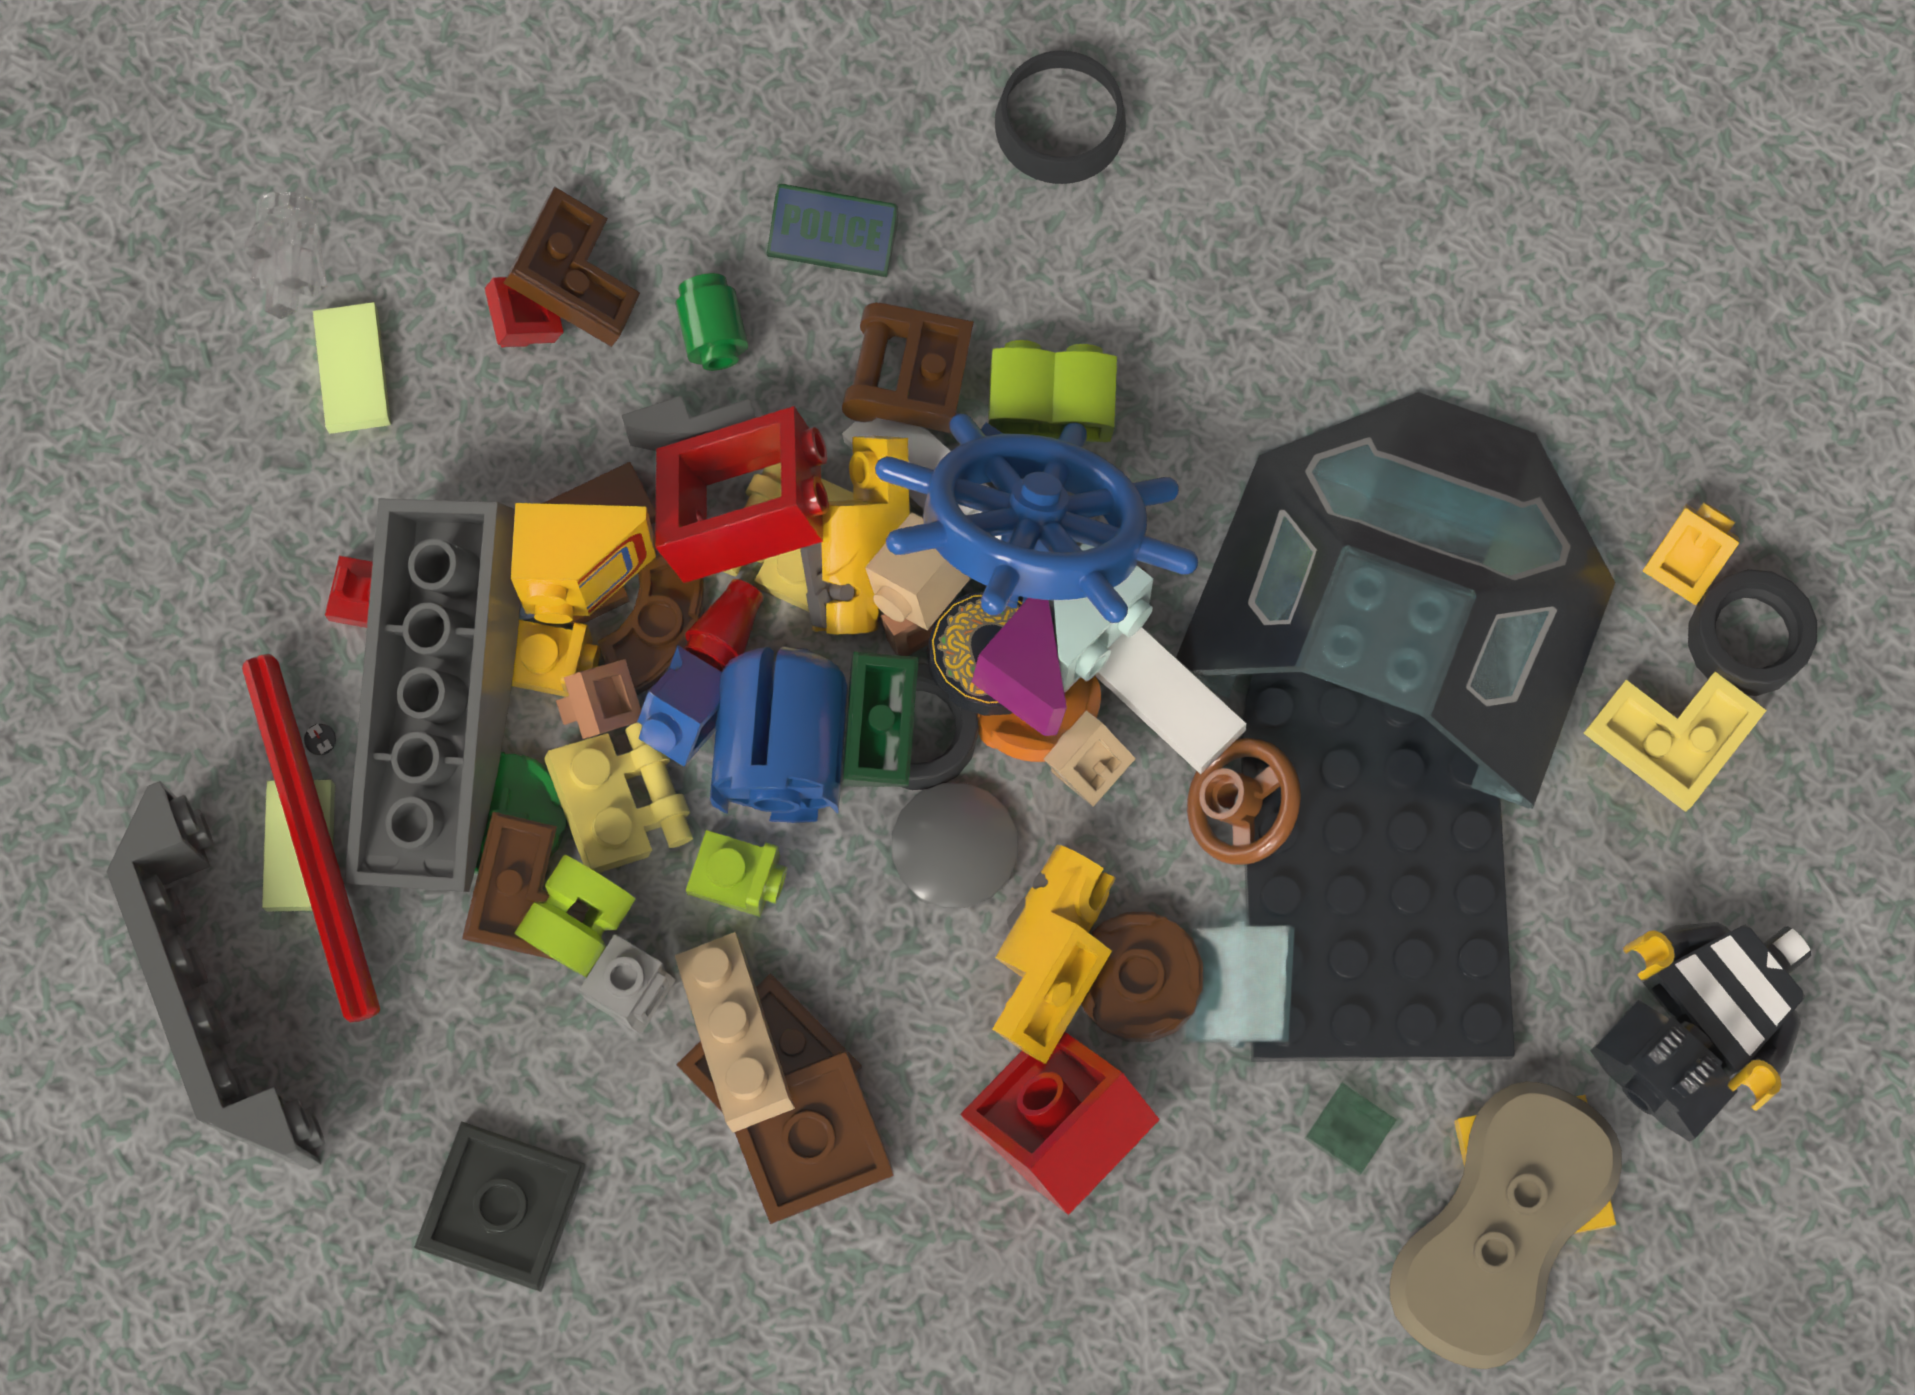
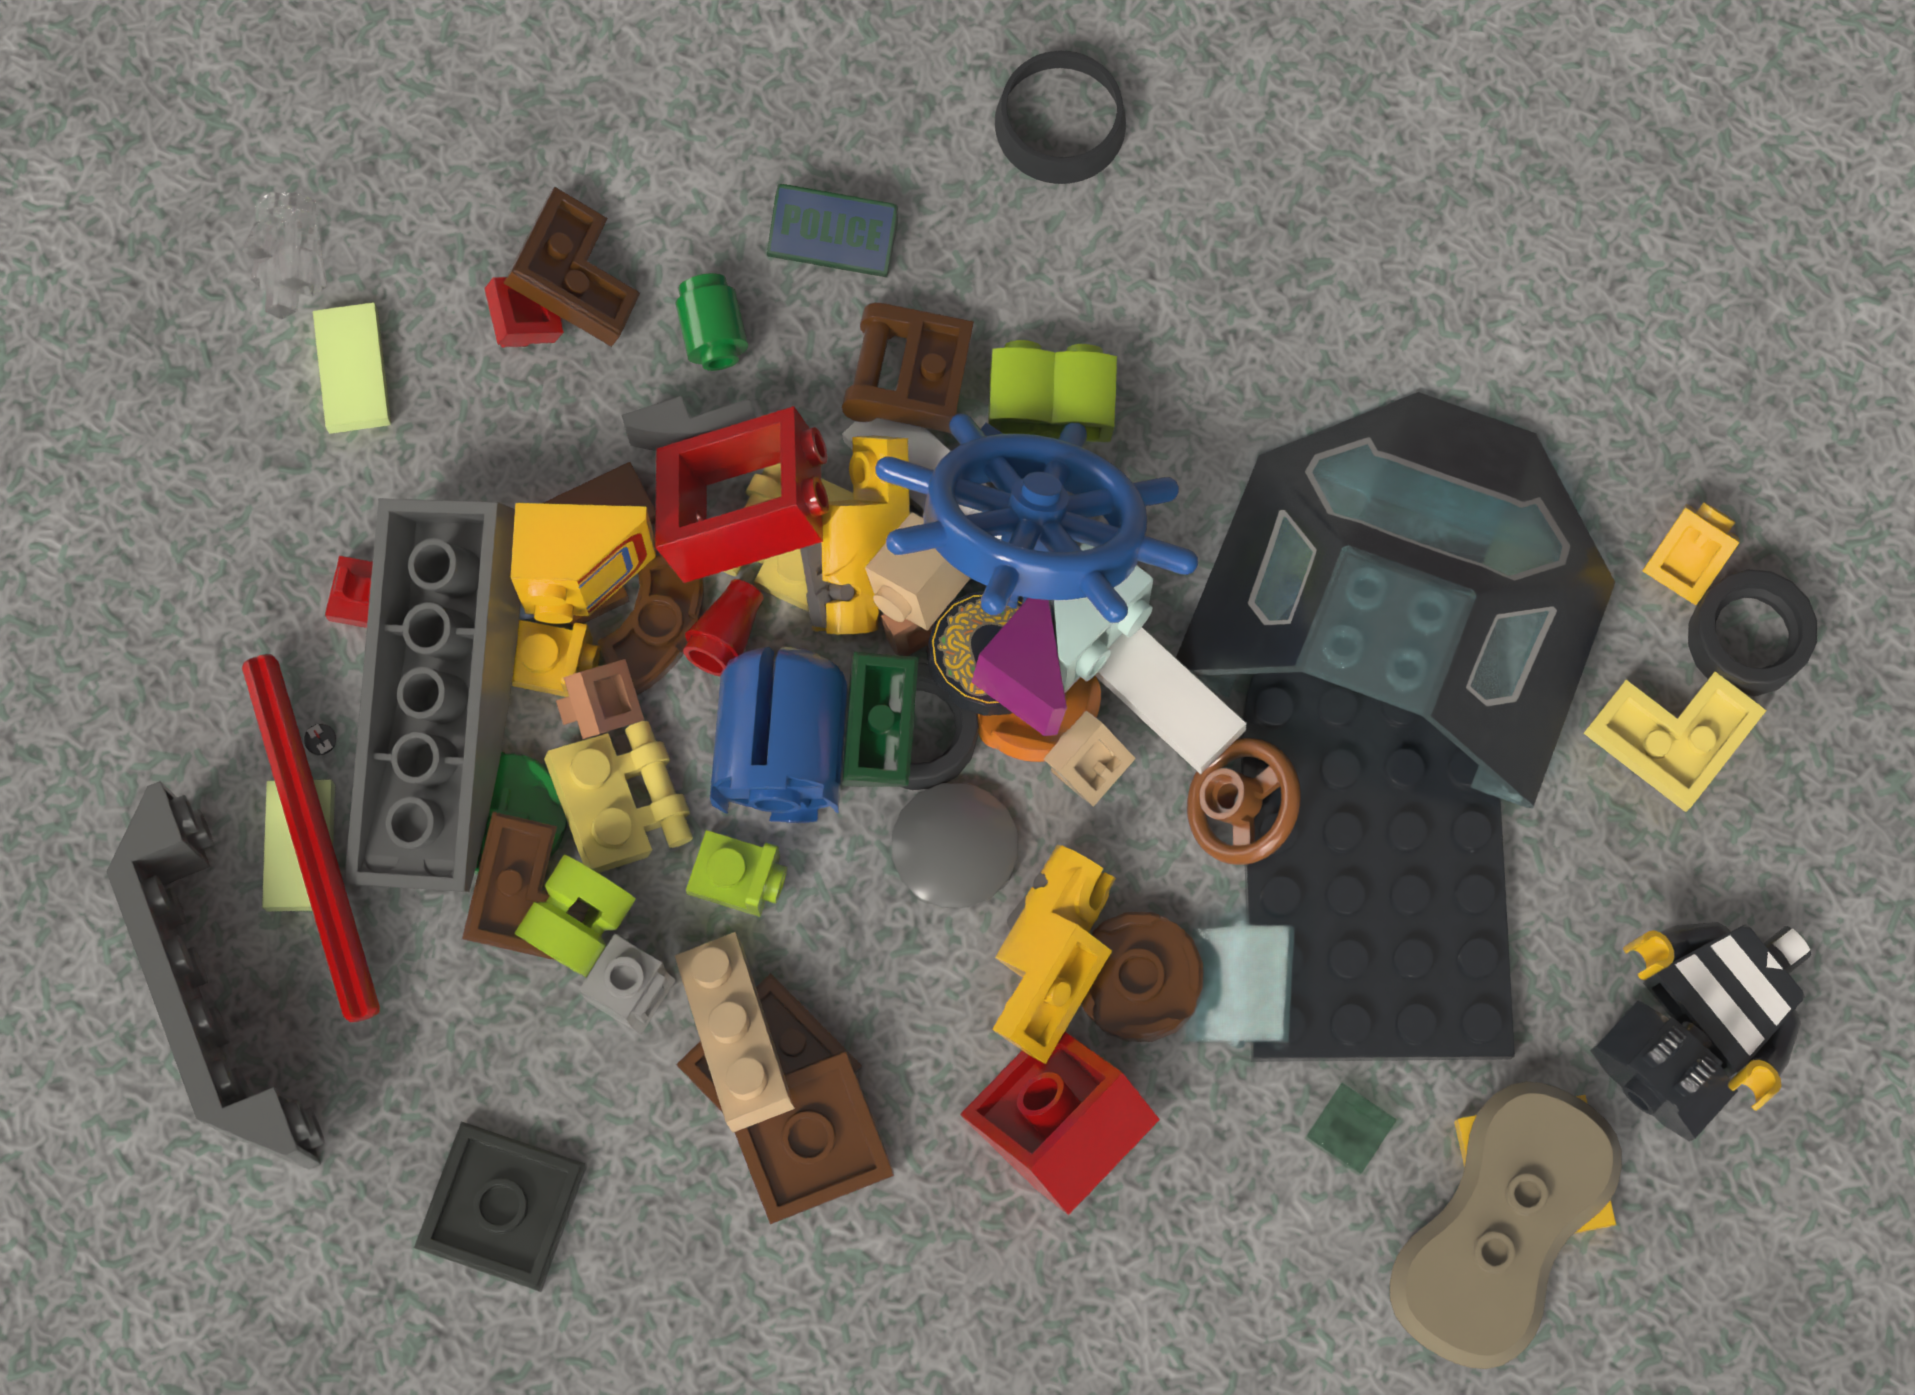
blue window [637,645,722,766] -> none

